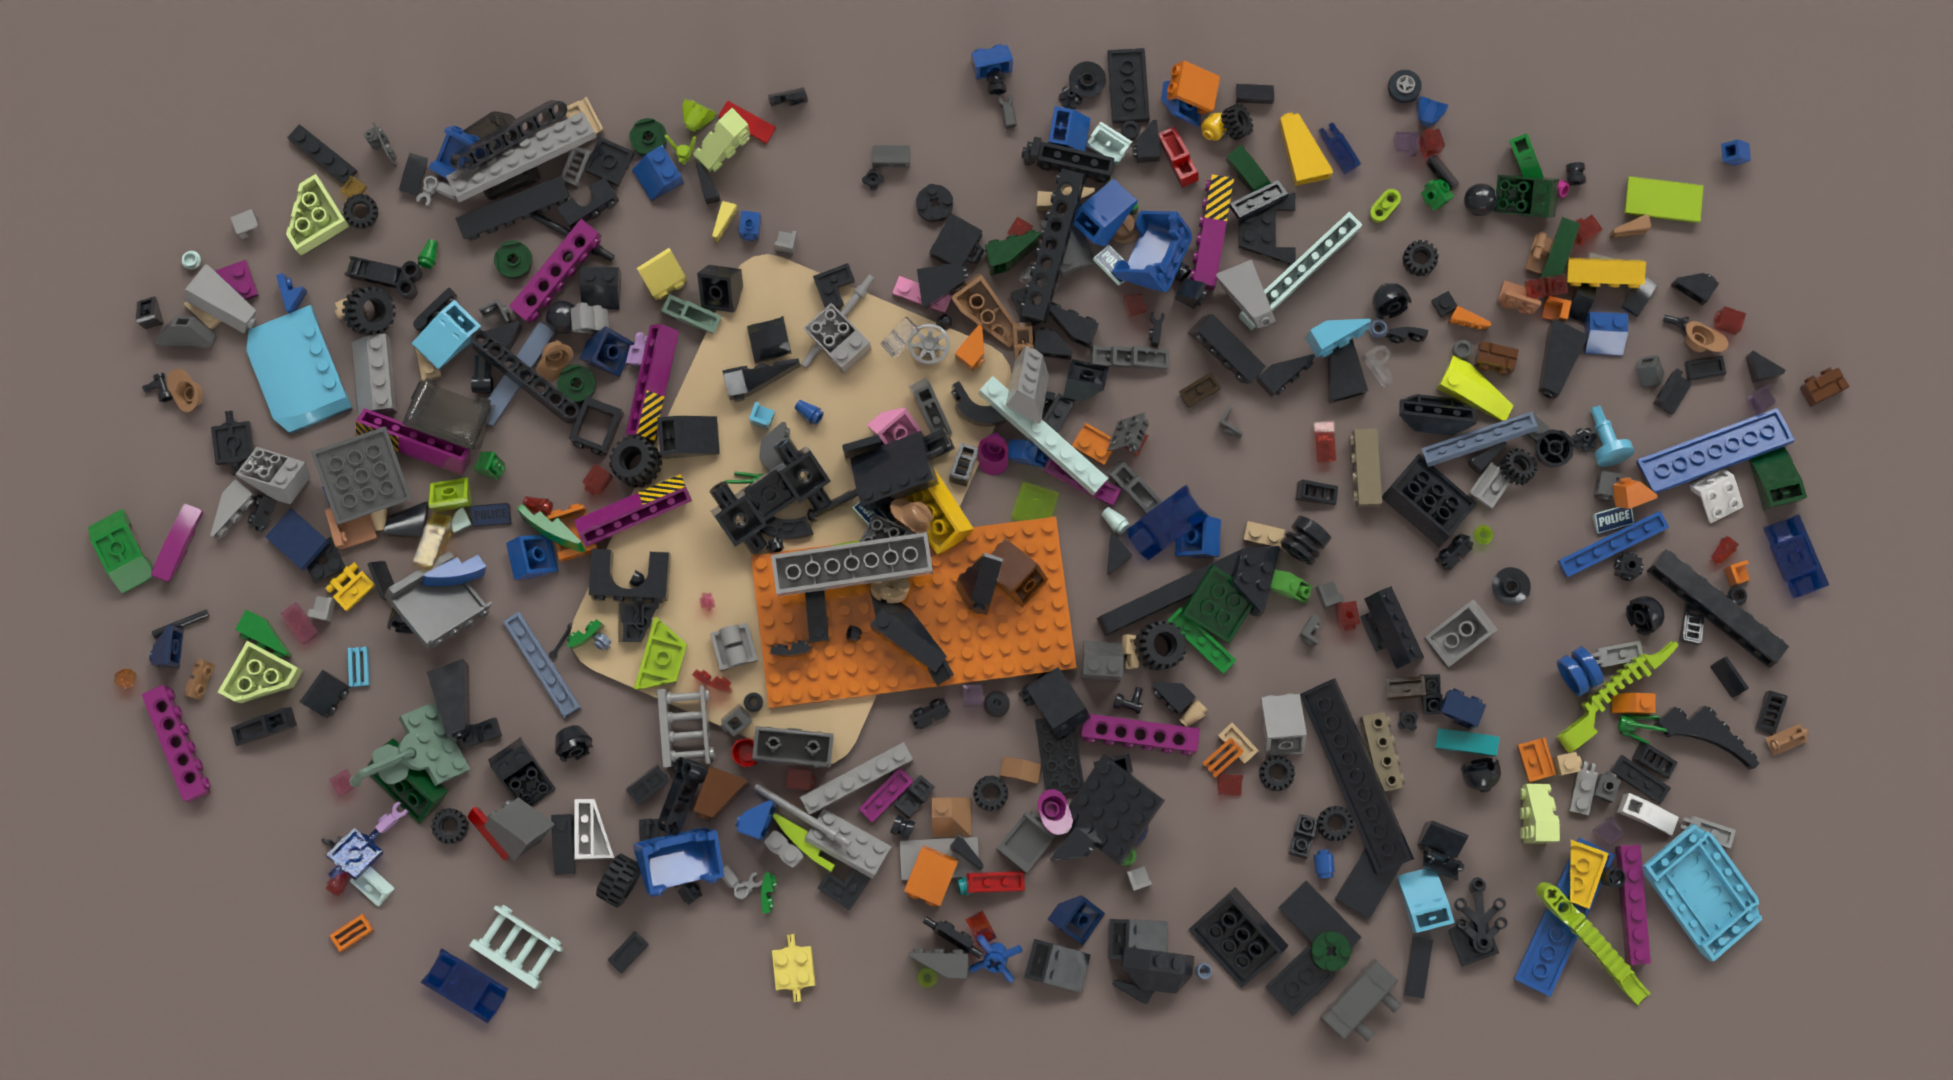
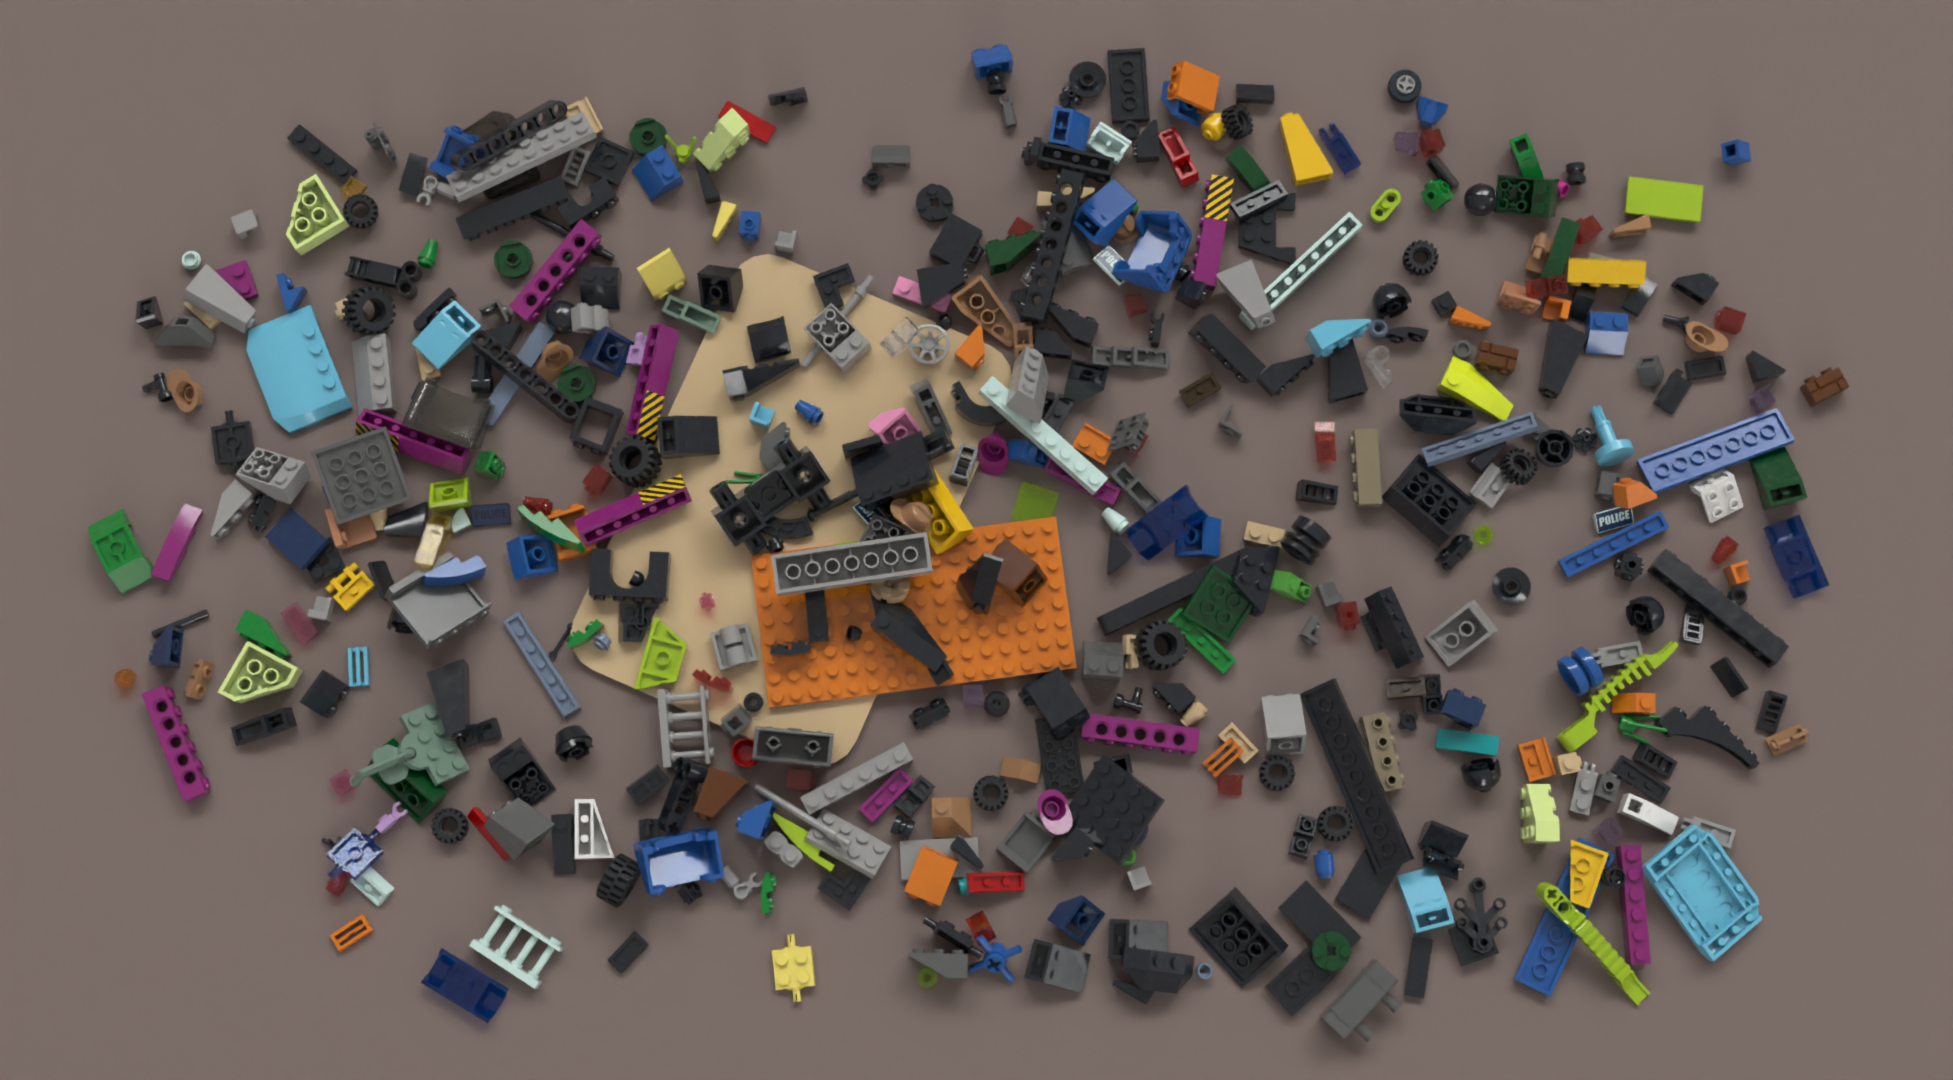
lime brick [682,99,717,132] -> none

